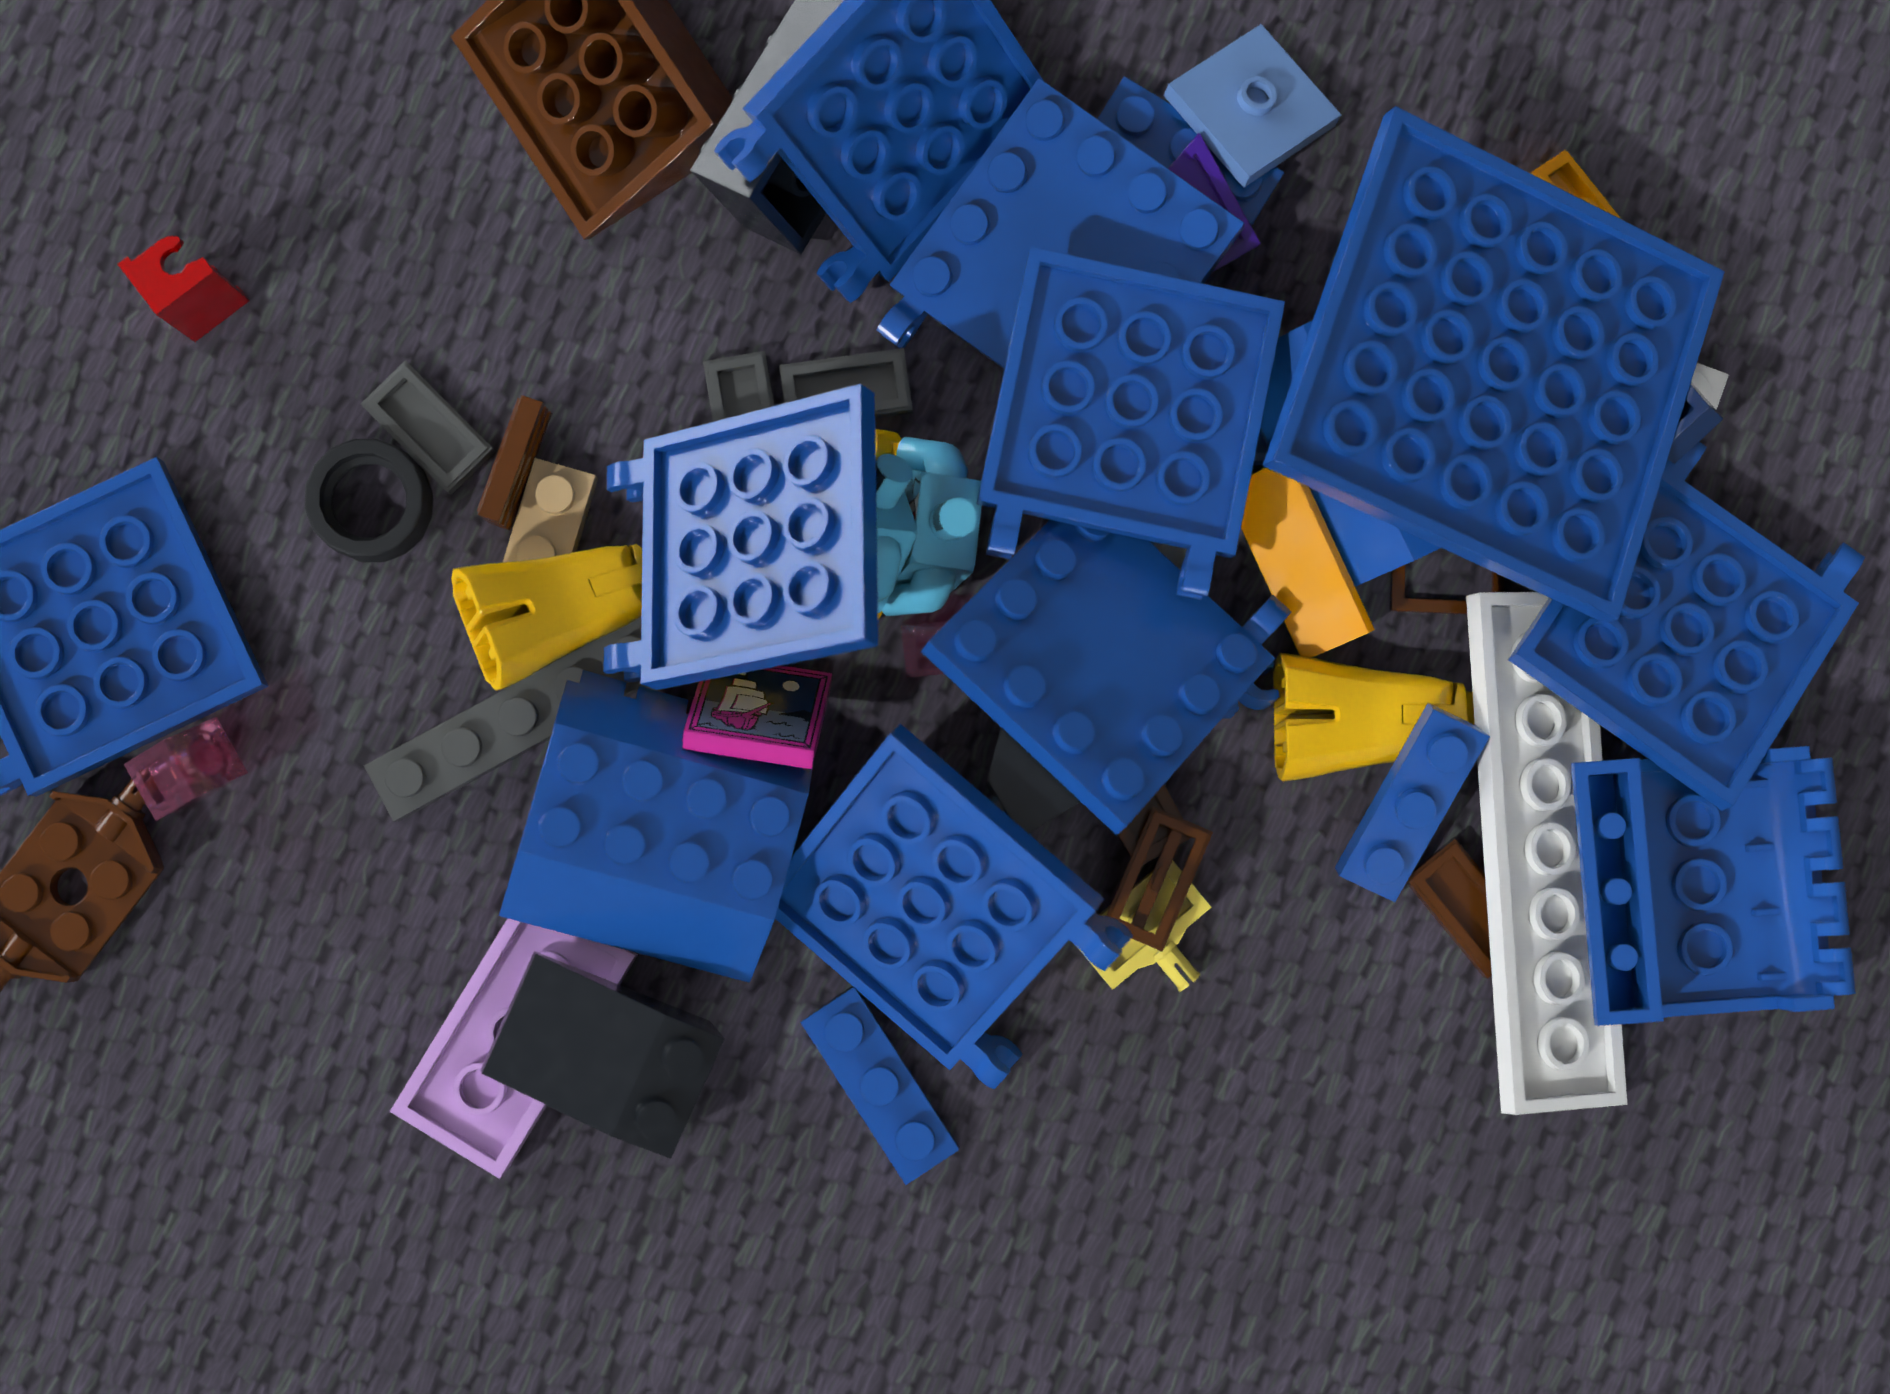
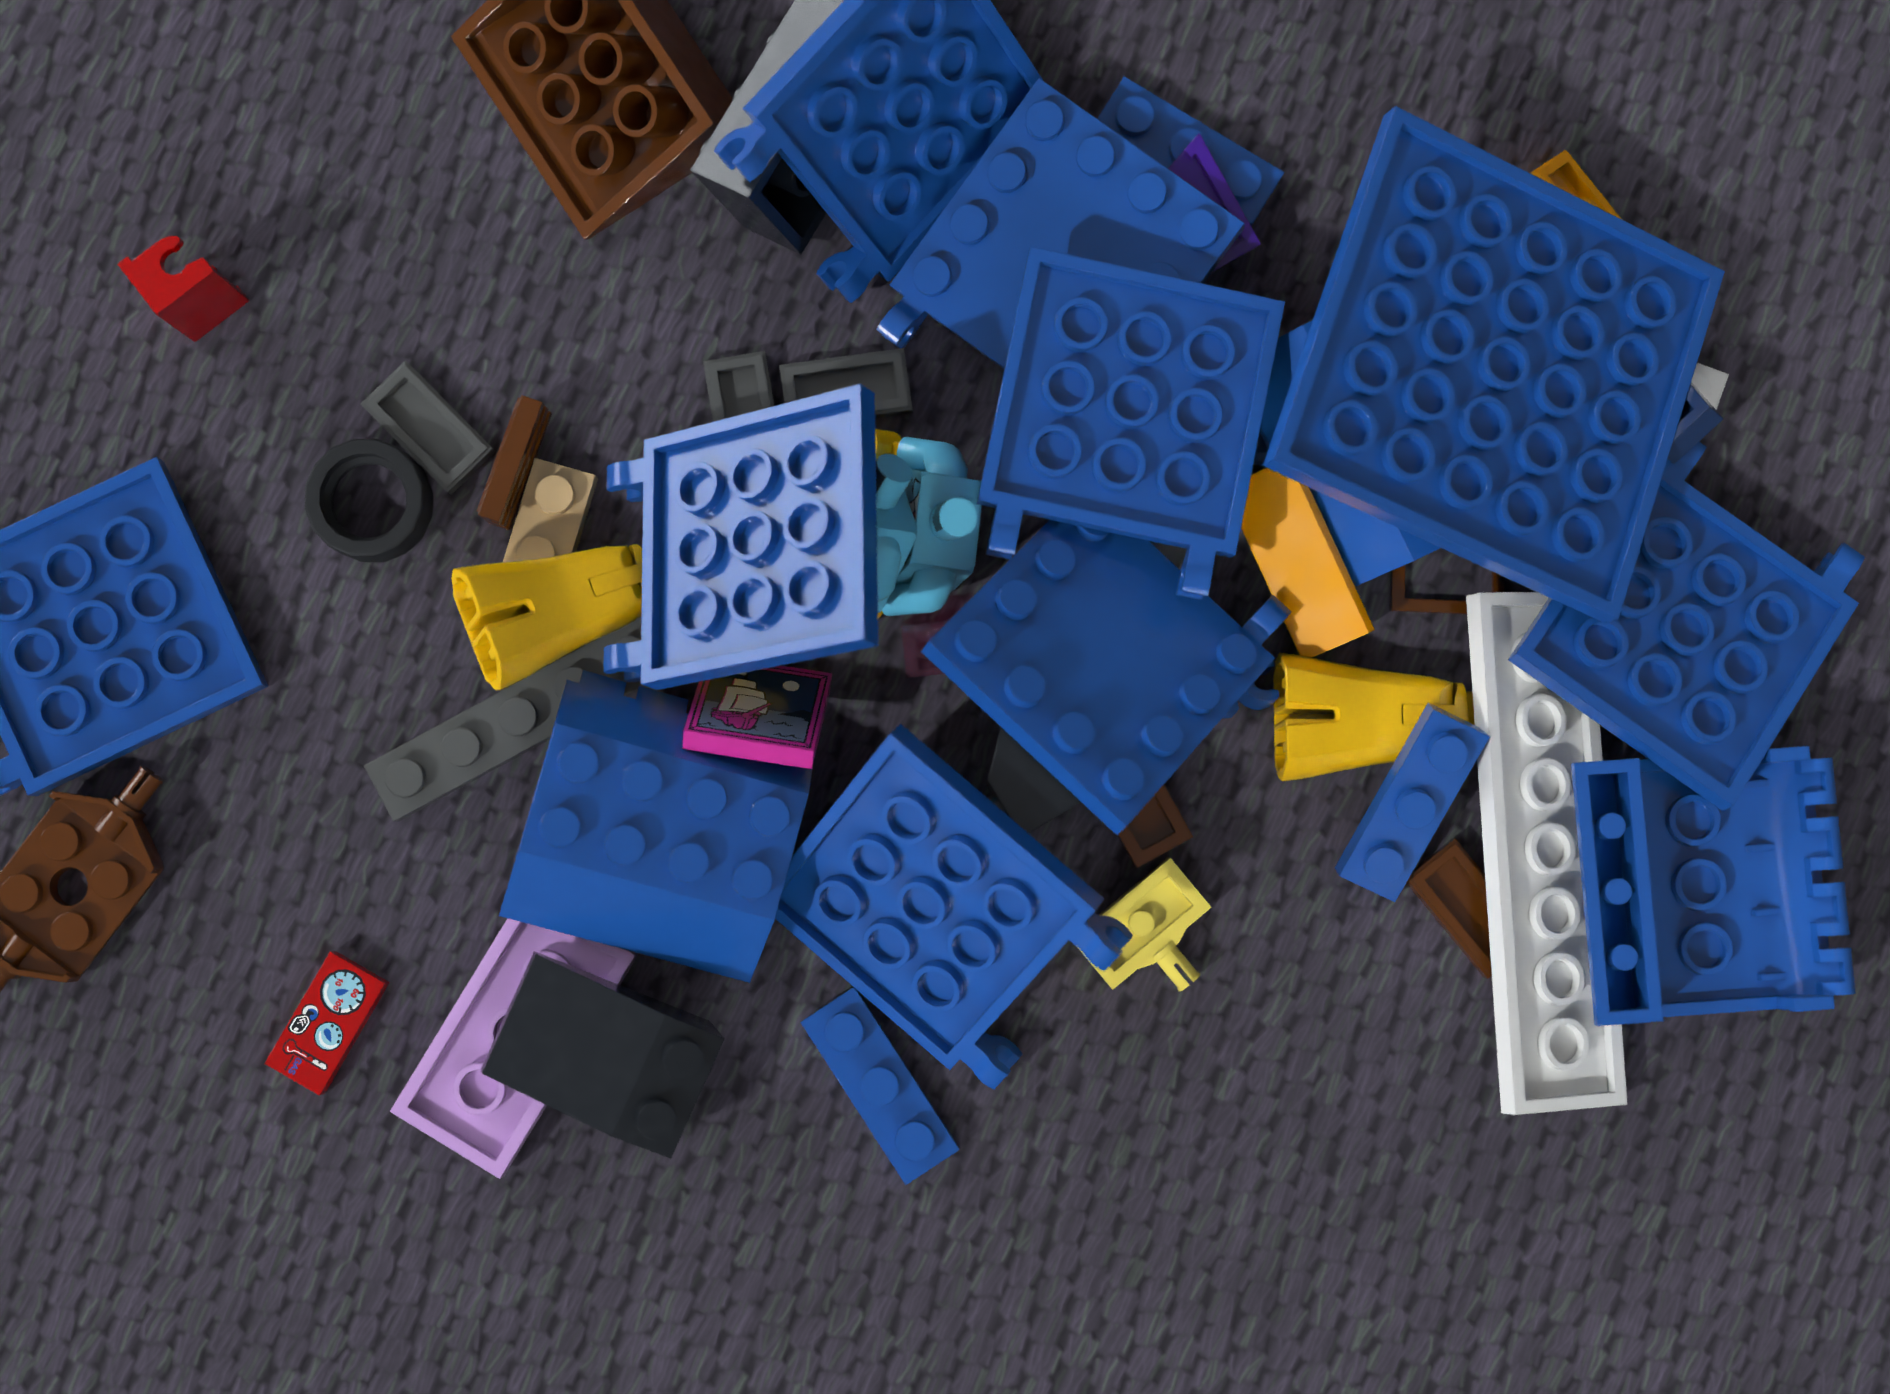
clear pink brick [124,717,248,821] -> none
reddish brown tile [1106,806,1213,952] -> none
medium blue plate [1164,24,1341,188] -> none
none -> red tile [264,951,390,1096]

